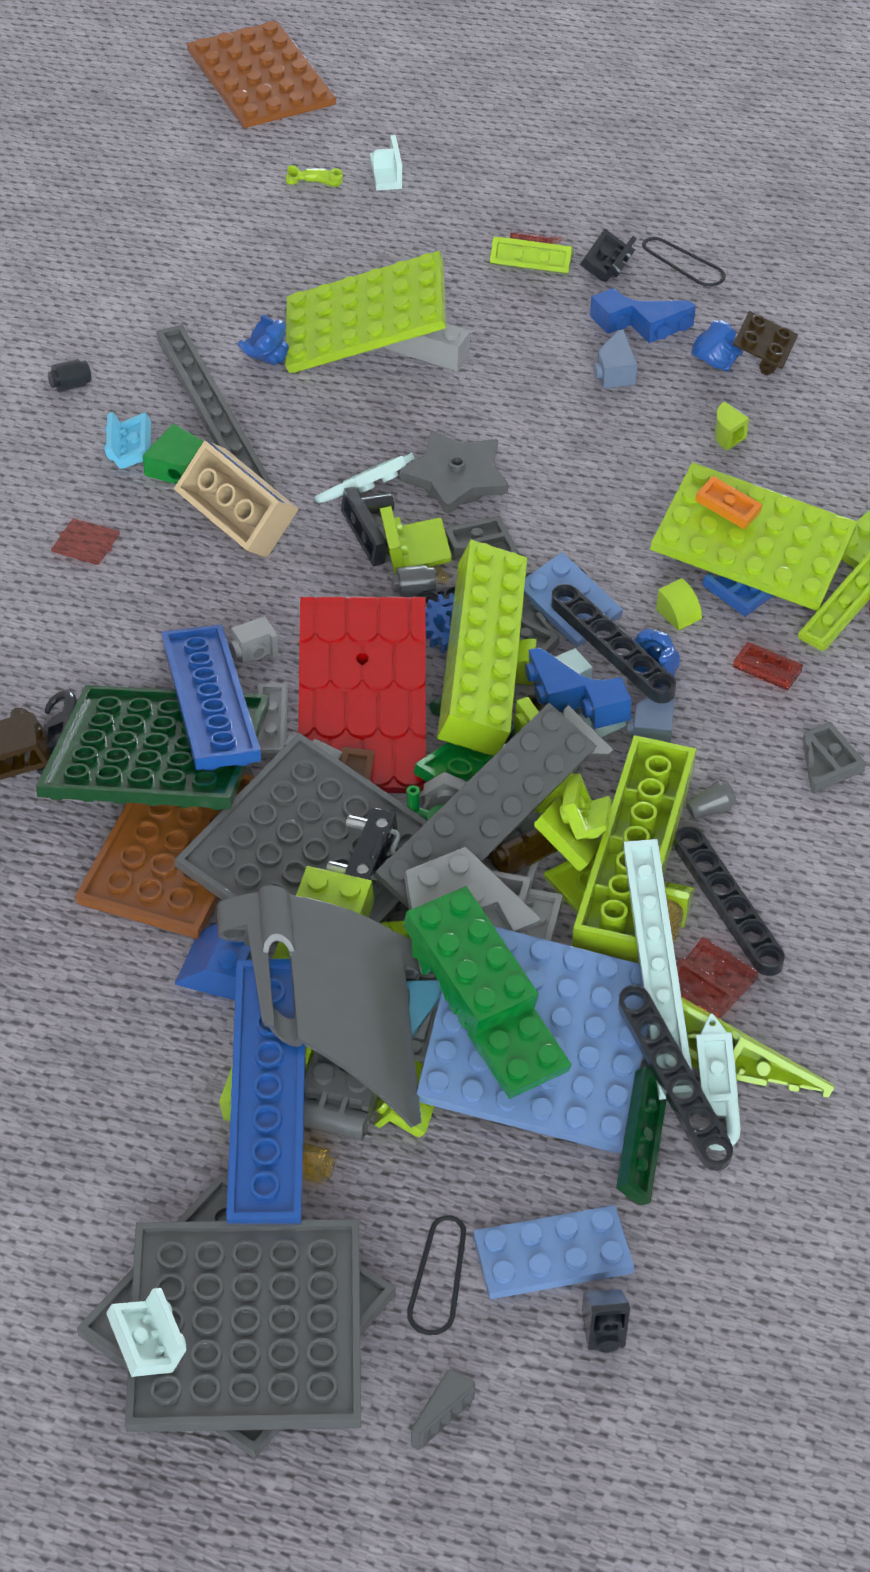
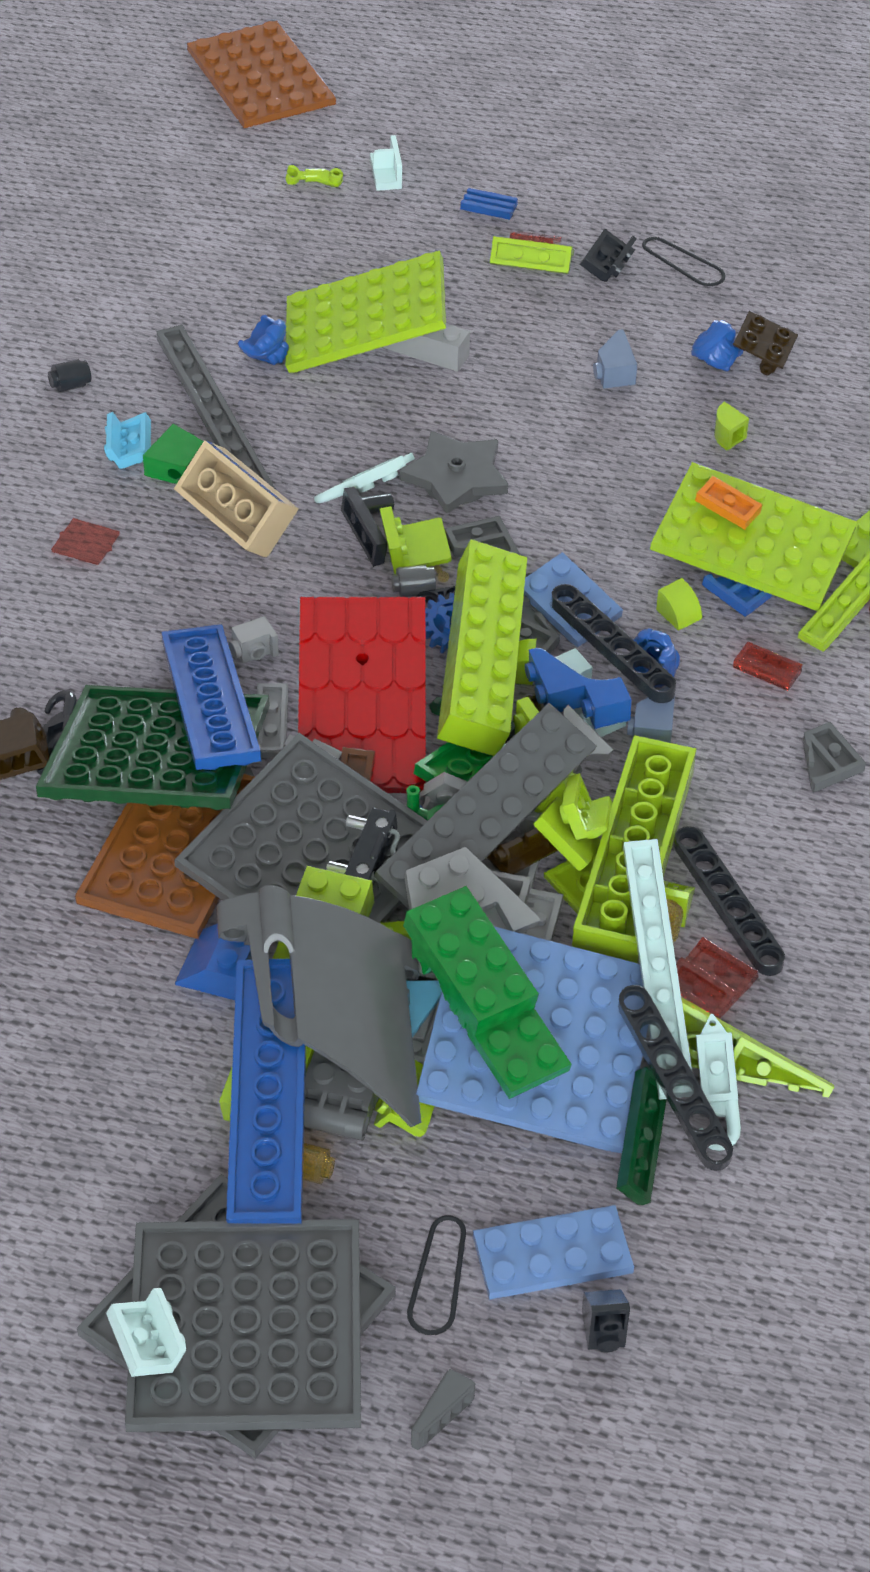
blue arch [590,288,696,343] -> none
dark grey cone [686,781,737,819] -> none
none -> blue tile [460,188,518,220]

